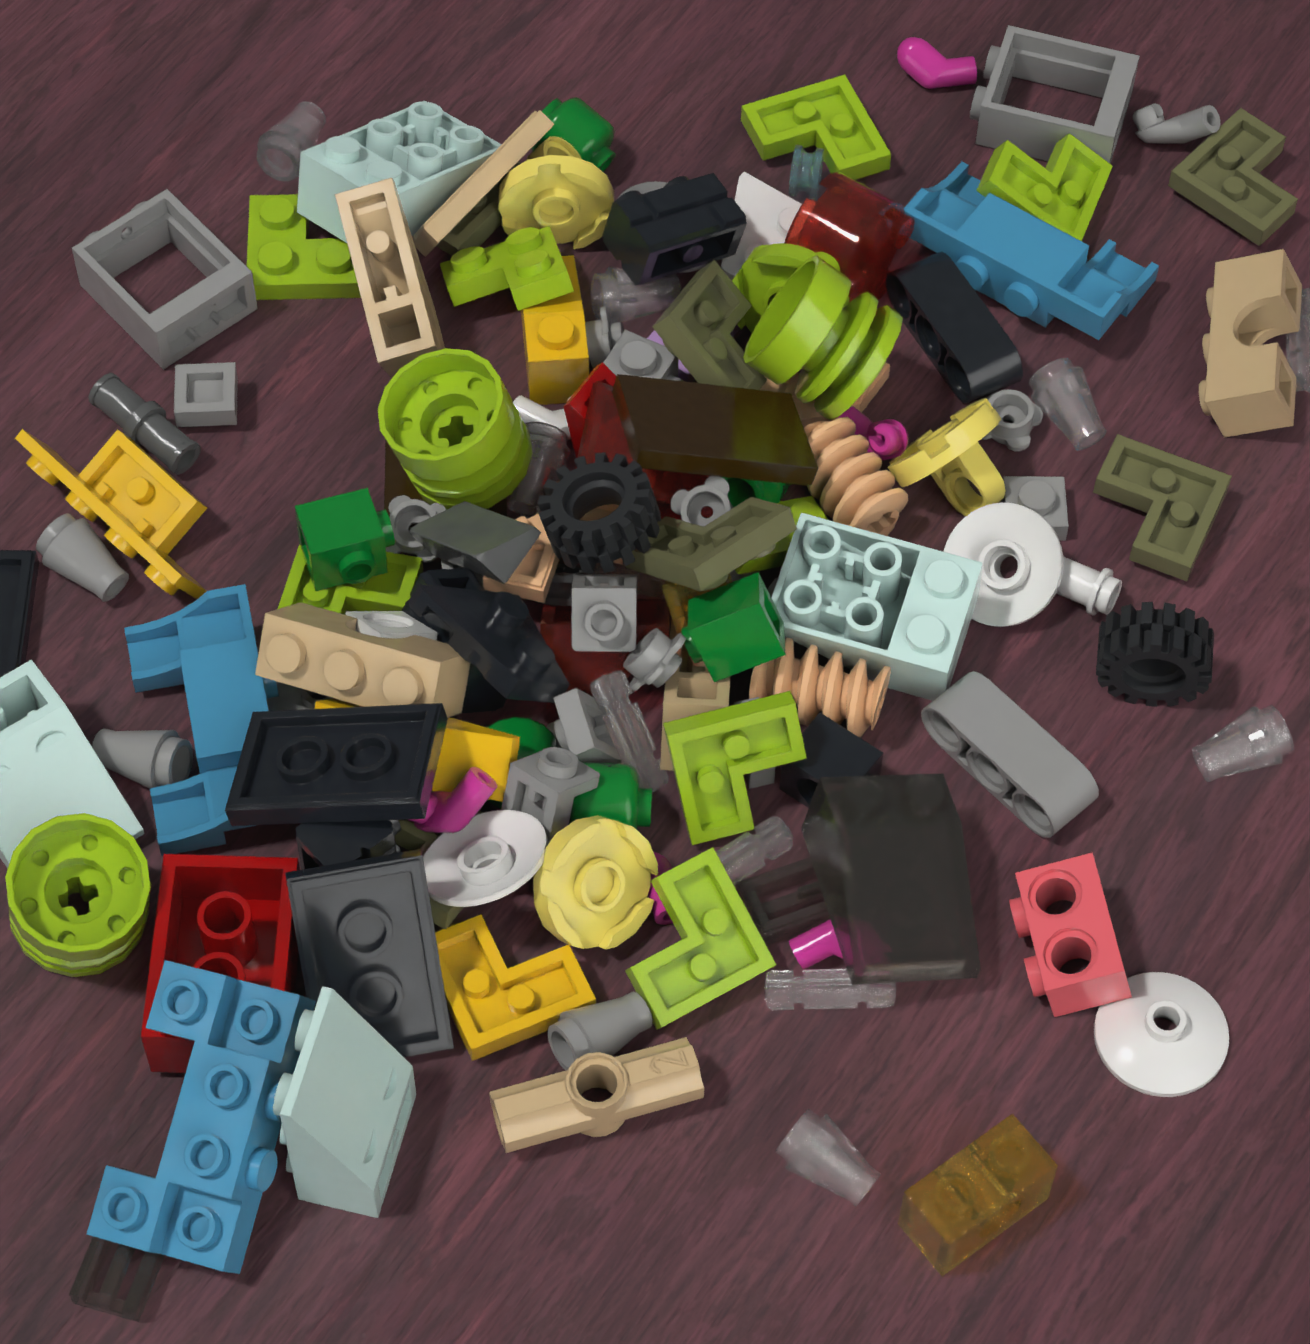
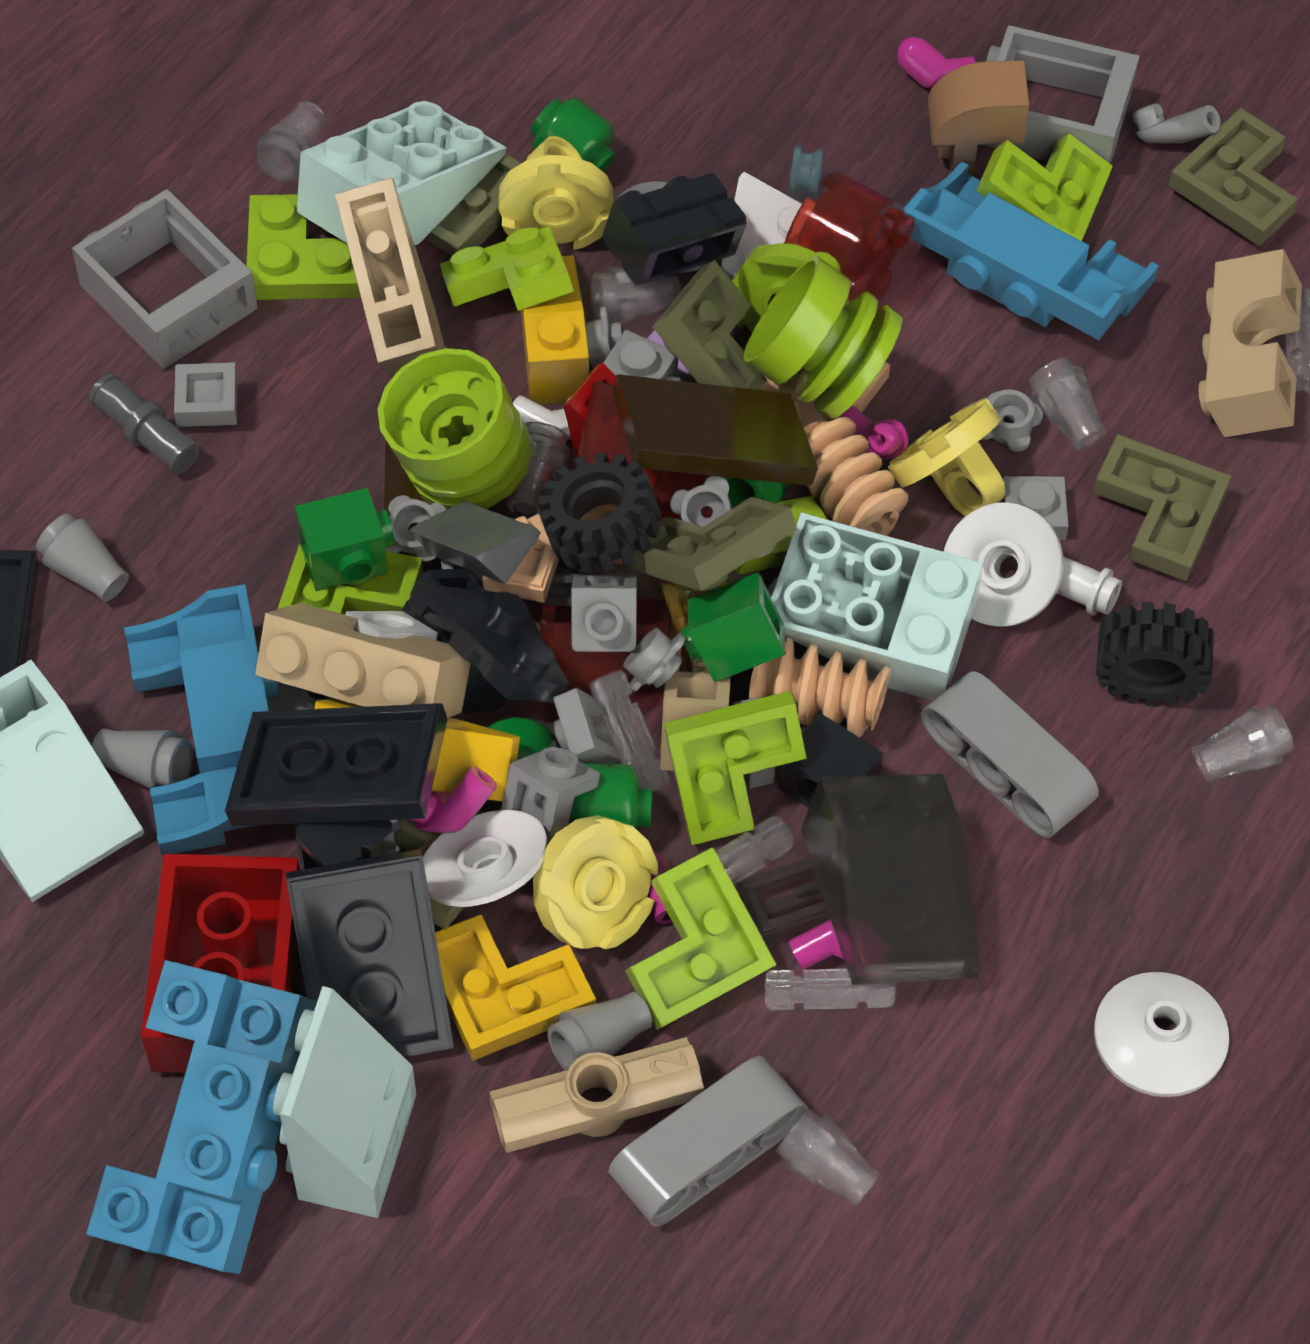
lime wheel [5,813,151,977] -> none
yellow bracket [15,429,207,599] -> none
tan tile [412,110,554,257] -> none
lime plate [741,74,891,185] -> none
black beam [885,251,1023,404] -> none
clear yellow brick [898,1114,1058,1277] -> none
coral brick [1009,852,1132,1017] -> none
none -> light grey beam [608,1055,808,1227]
none -> medium nougat brick [928,60,1029,177]

